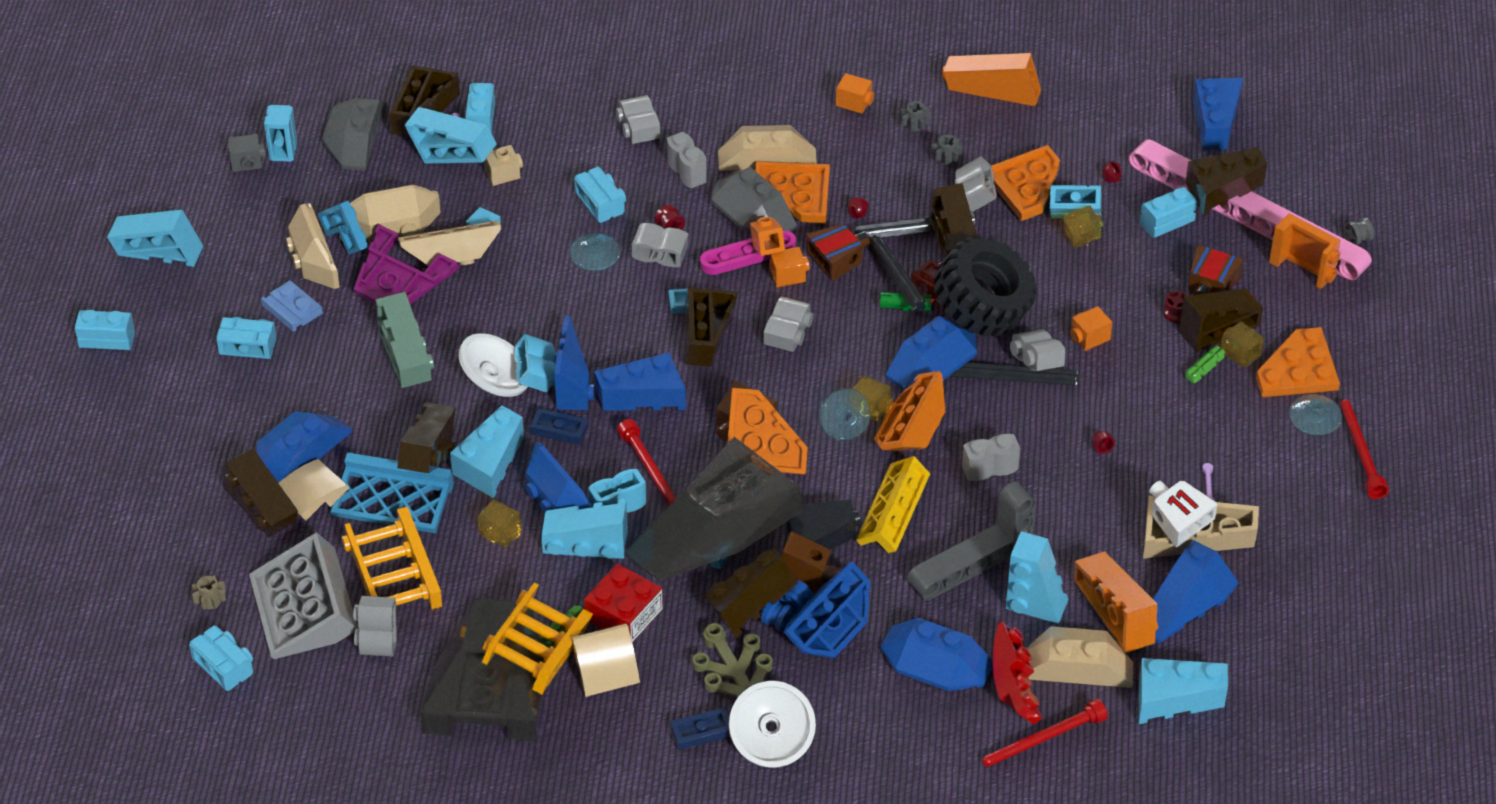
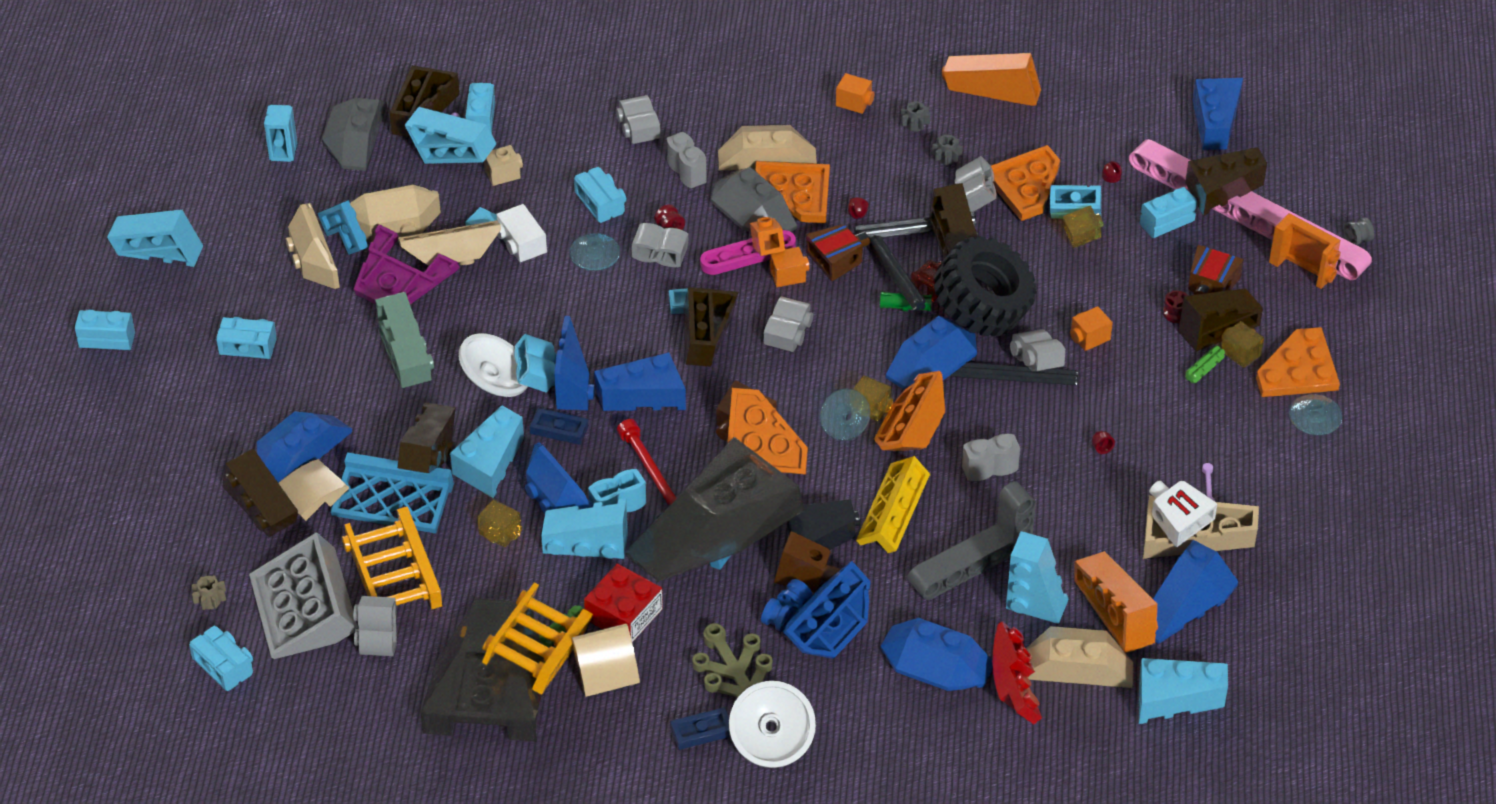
dark grey brick [228,134,266,172] -> none
medium blue plate [261,280,323,332] -> none
dark brown wedge [705,548,798,638] -> none
red piece [982,699,1108,767] -> none
red piece [1340,399,1389,499] -> none
none -> white brick [496,204,547,262]

